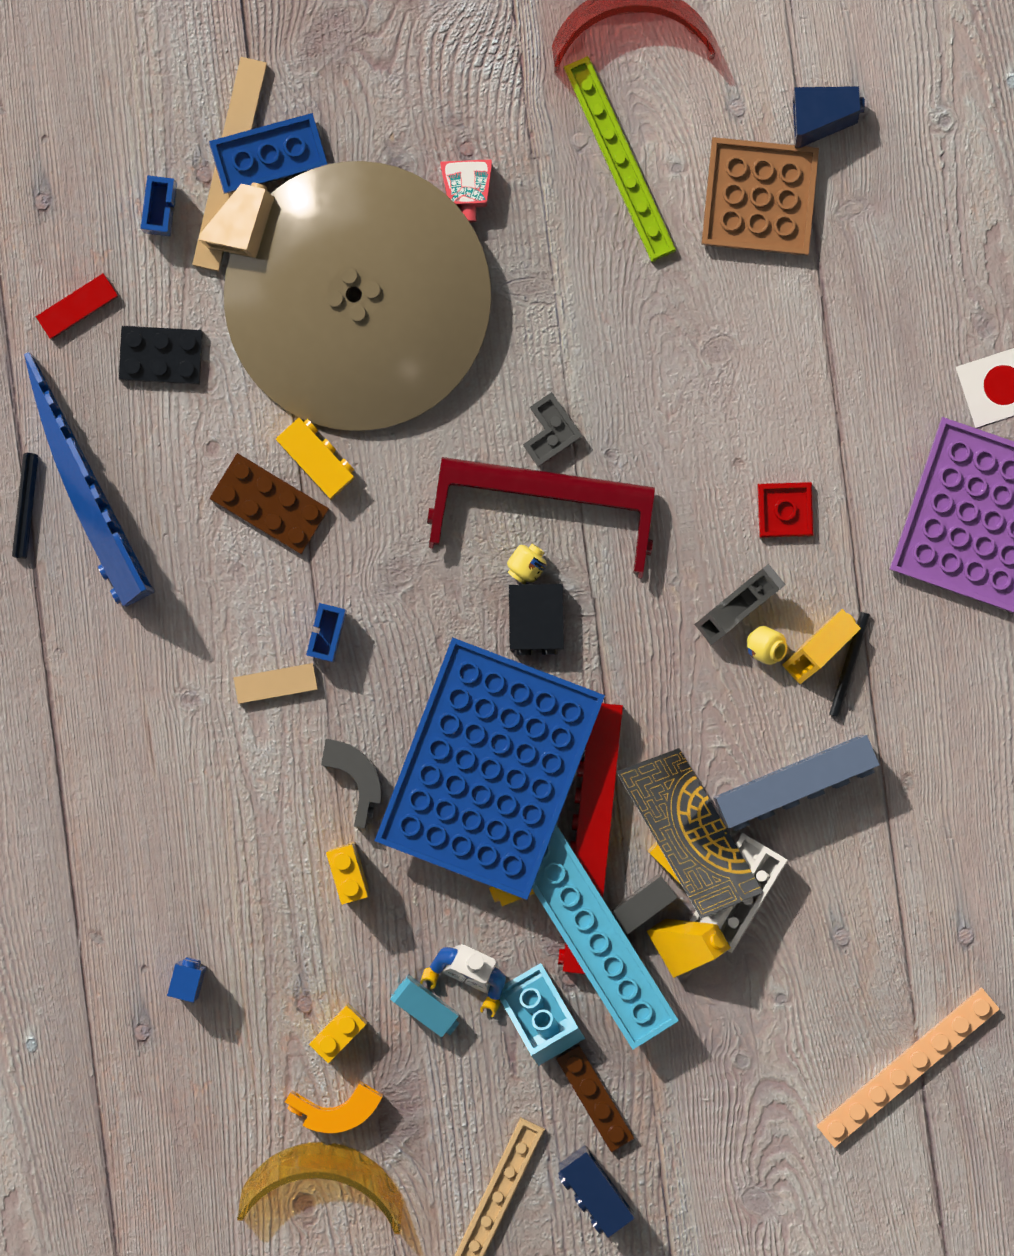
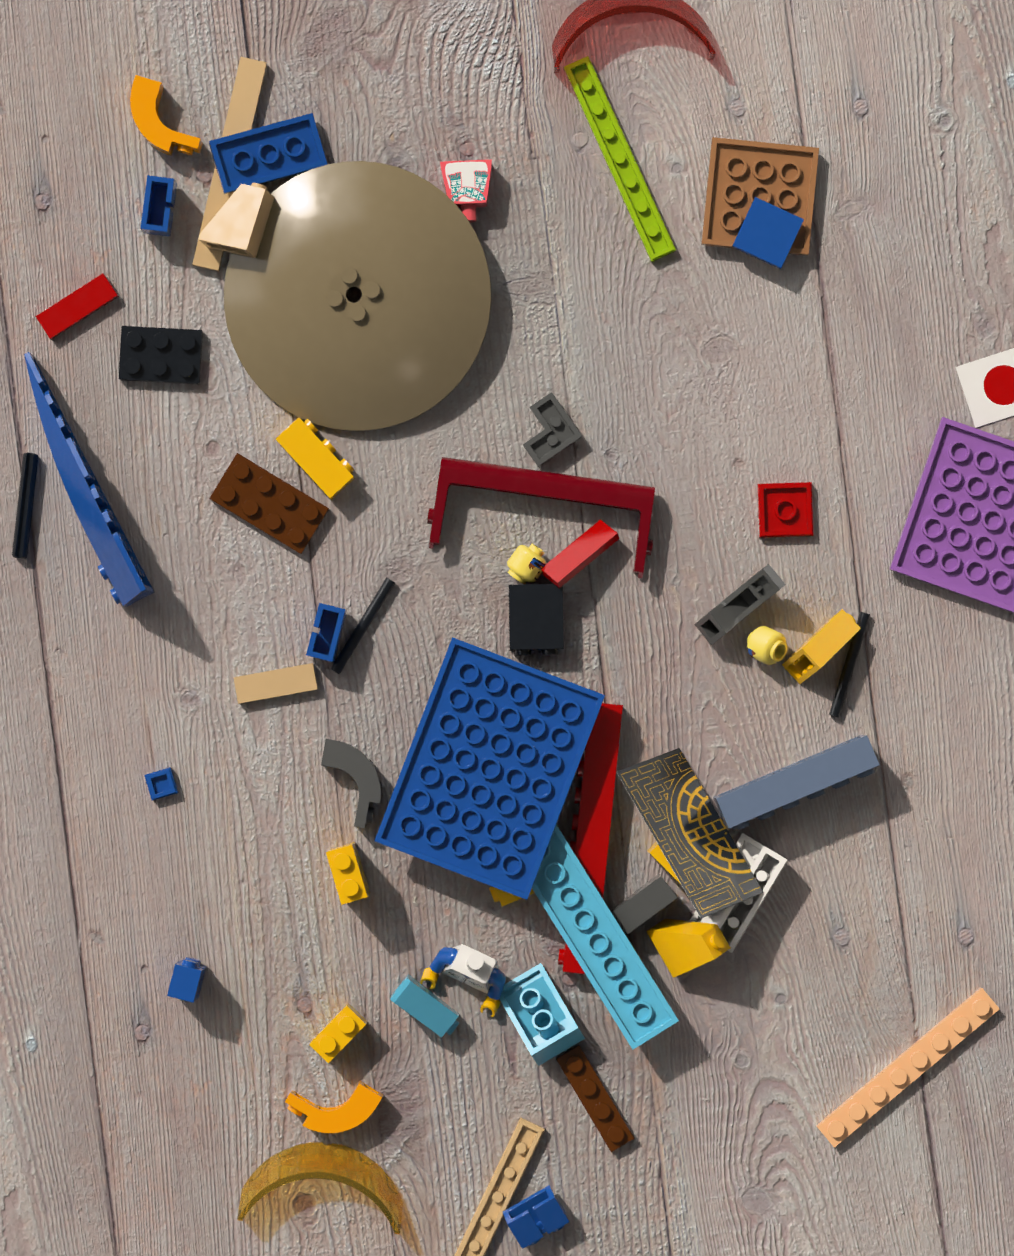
dark blue brick [558,1145,635,1238] -> none
dark blue slope [792,86,865,148] -> none
none -> light orange arch [130,75,203,156]
none -> blue tile [144,767,179,801]
none -> black piece [331,577,395,675]
none -> blue piece [503,1185,569,1249]
none -> tile [541,519,620,588]
none -> blue tile [732,197,804,269]

